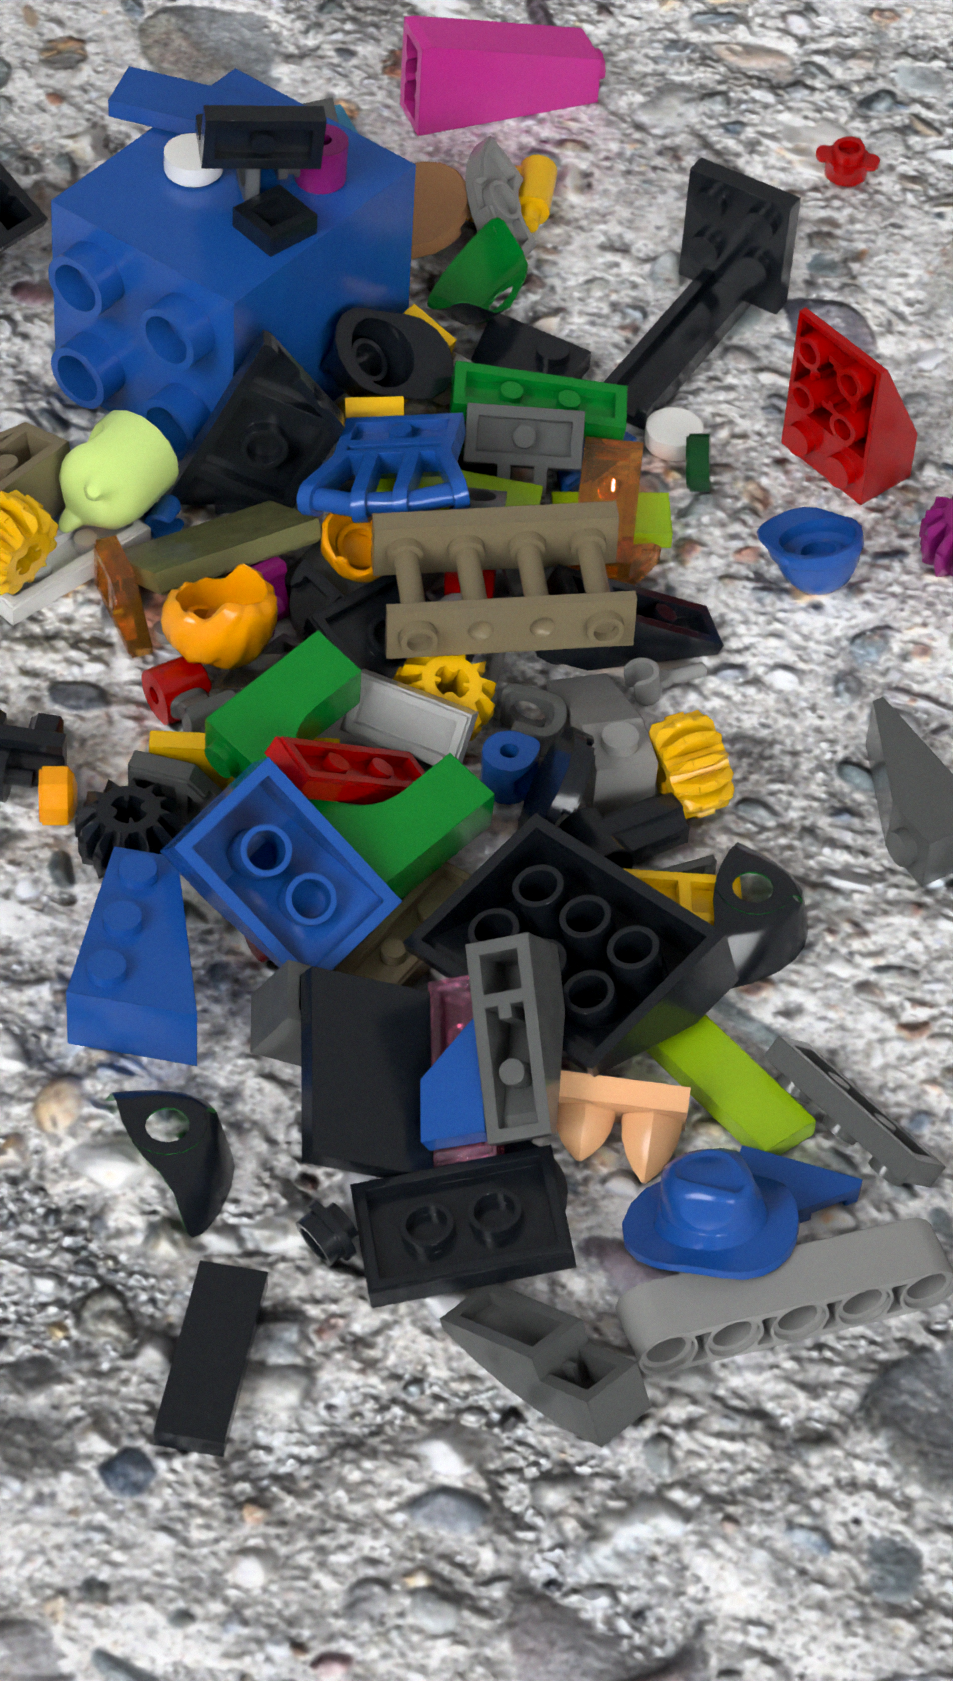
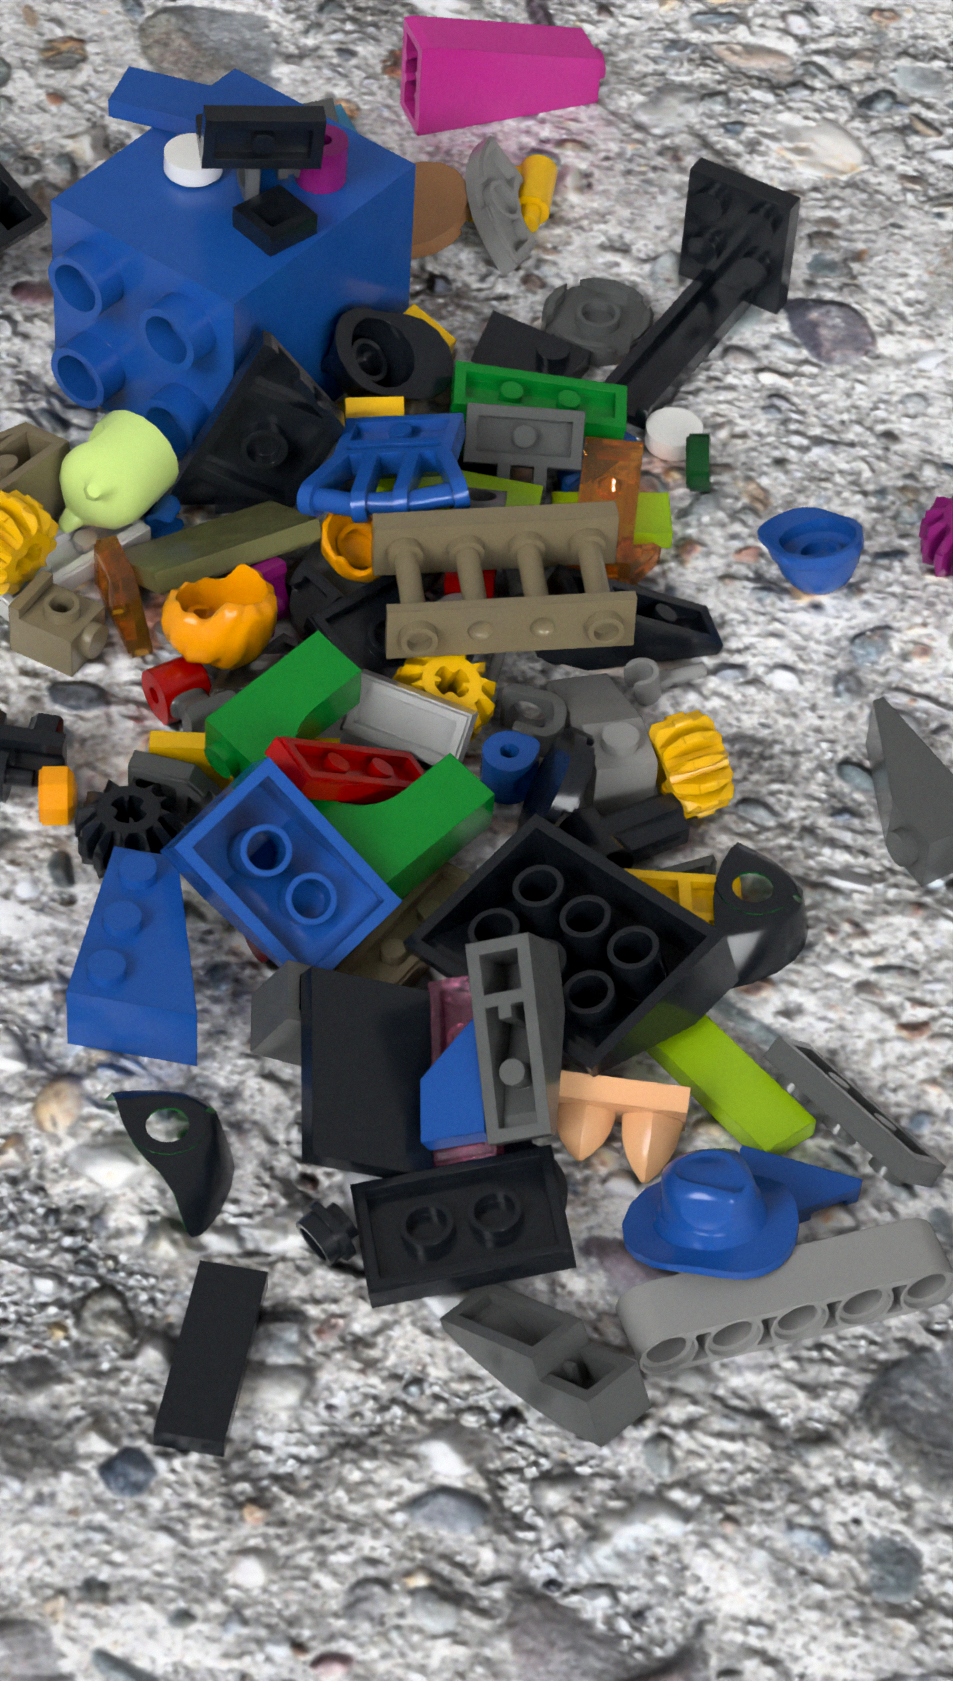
green piece [427,217,528,326] -> none
red slope [781,307,918,505] -> none
red plate [815,136,880,187] -> none
none -> dark tan brick [8,570,109,677]
none -> dark grey tile [541,277,654,367]

